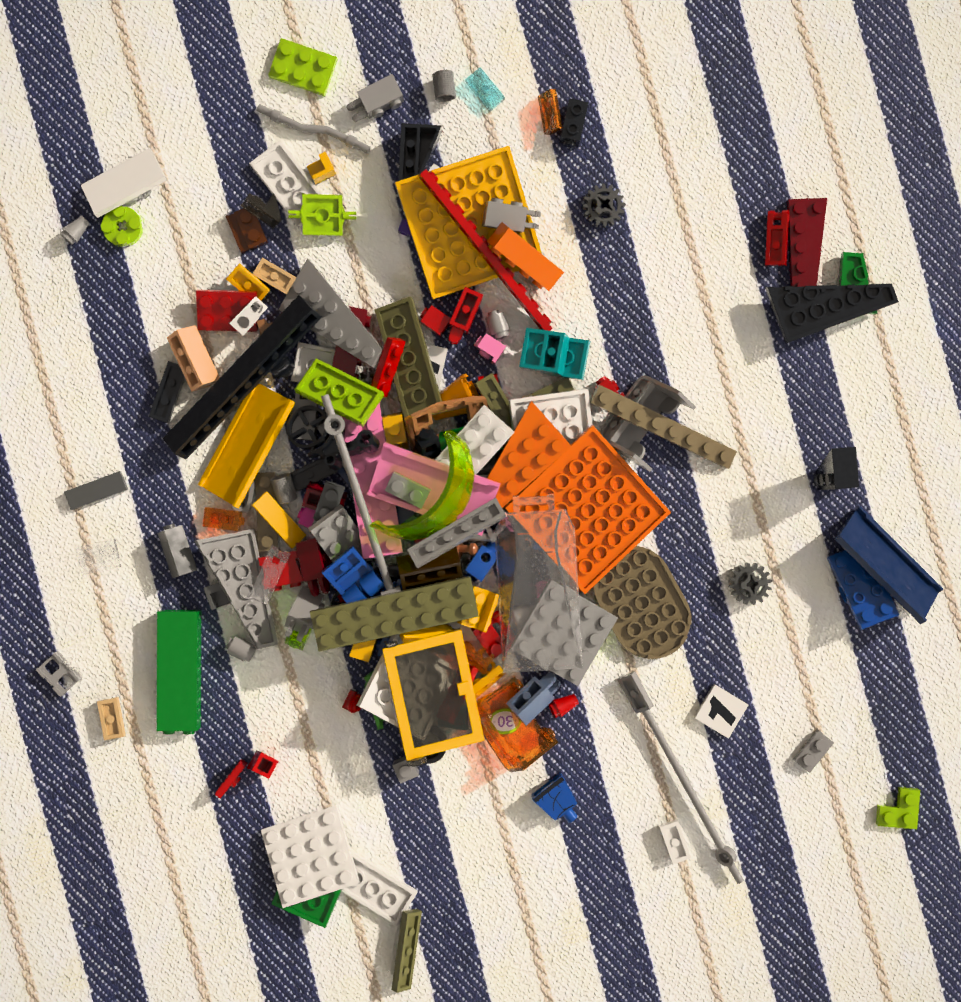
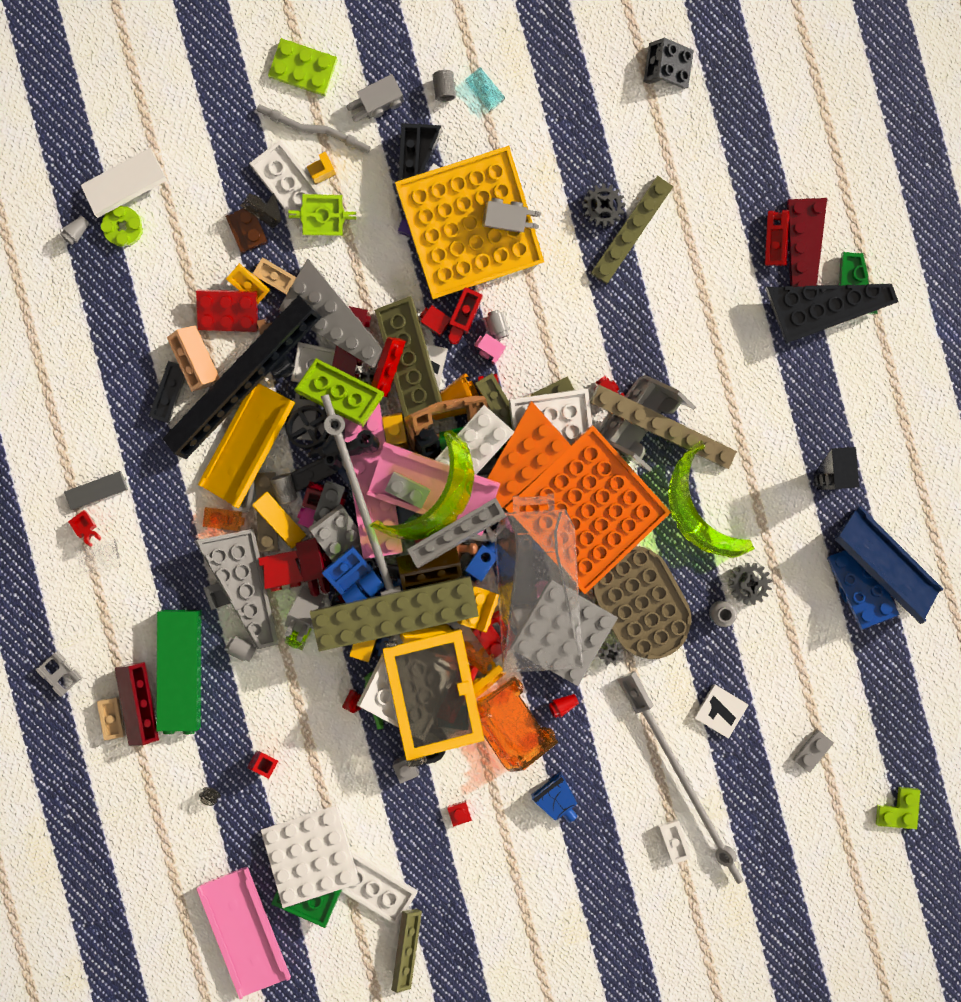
brick [157,524,197,578] -> none
red plate [215,759,248,799] -> none
white leg [229,296,268,336] -> none
clear plate [249,545,291,605] -> none
red plate [418,169,553,331] -> none
orange brick [487,222,564,291] -> none
sticker [489,708,521,734] -> none
sand blue hinge [506,672,561,726] -> none
teal bracket [519,328,590,380] -> none
clear orange plate [538,89,562,135] -> none
black brick [559,98,589,148] -> none
none -> red plate [68,510,101,547]
none -> dark red brick [114,662,159,746]
none -> bright pink ladder [197,867,291,999]
none -> clear smoke plate [199,787,221,806]
none -> red plate [447,800,472,827]
none -> olive plate [591,175,674,285]
none -> flat silver gear [599,642,623,666]
none -> black bracket [644,37,694,89]
none -> clear neon green windscreen [668,440,755,558]
none -> light grey head [709,601,737,627]

